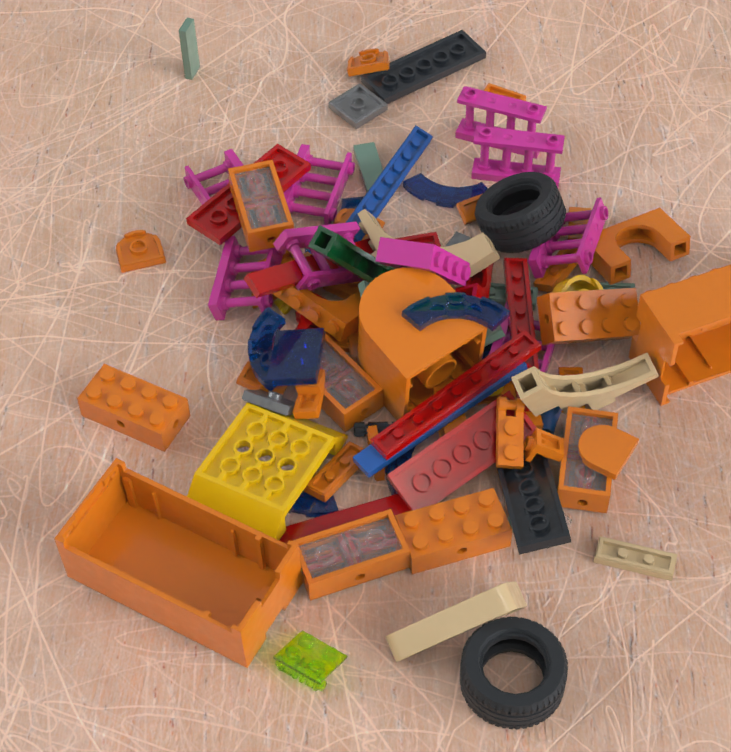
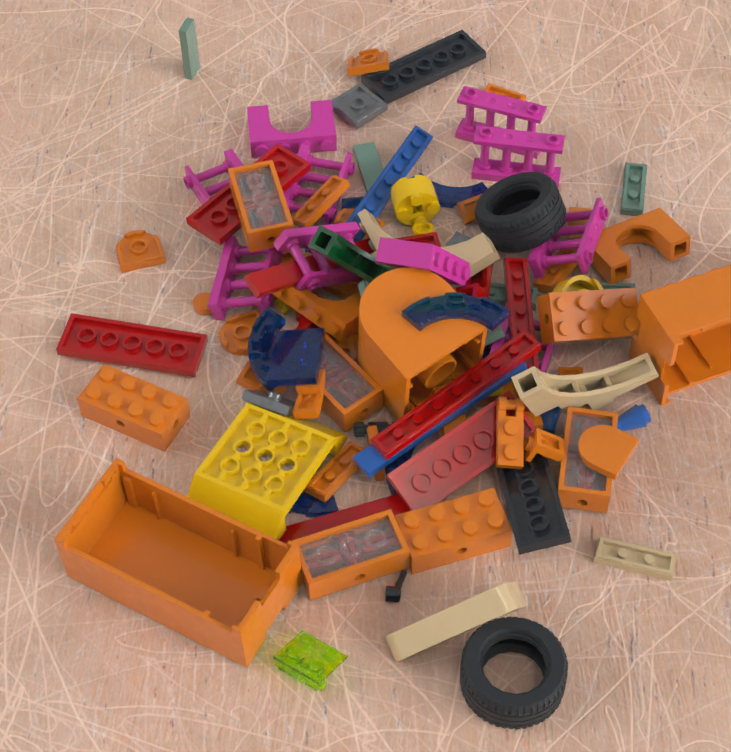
none -> red plate [56,313,208,377]
none -> orange tile [193,292,211,315]
none -> orange tile [219,309,269,356]
none -> dark pink arch [247,100,337,158]
none -> orange tile [291,175,351,228]
none -> black hand [385,570,407,603]
none -> yellow brick [391,174,440,226]
none -> yellow tile [412,221,434,235]
none -> blue cone [617,404,651,431]
none -> sand green tile [620,162,647,216]

